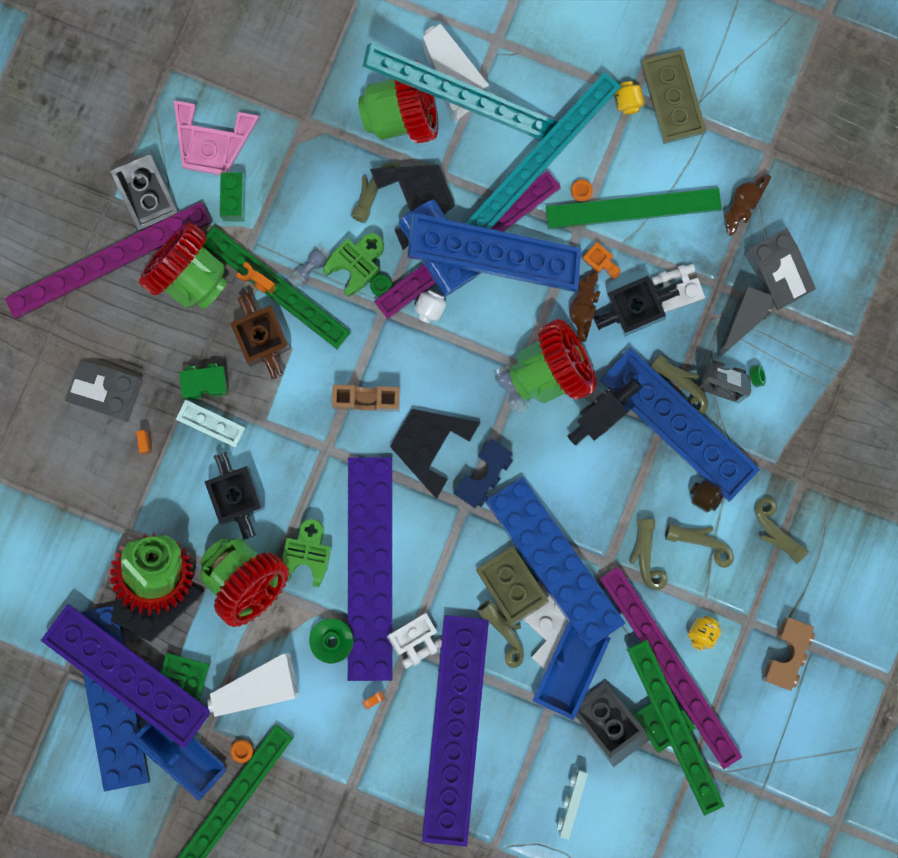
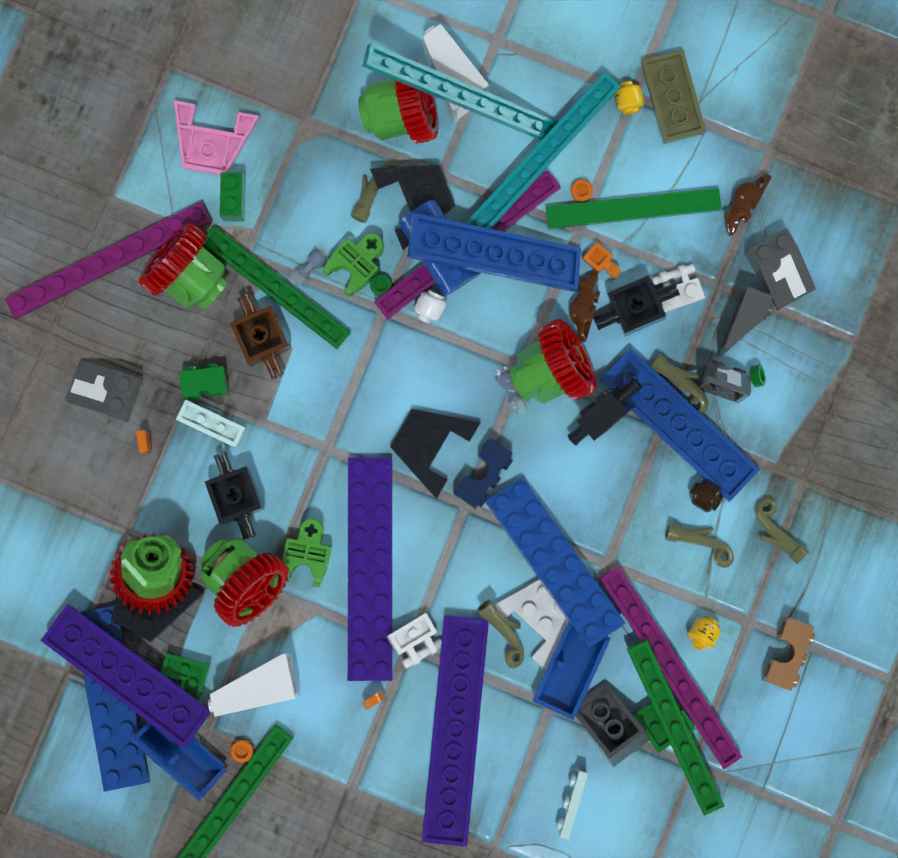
dark grey slope [110,149,179,230] -> none
orange plate [236,262,276,294] -> none
green dish [309,618,354,664] -> none
medium nougat arch [332,385,400,412] -> none
olive plate [476,546,549,626] -> none
olive plant [630,519,668,590] -> none

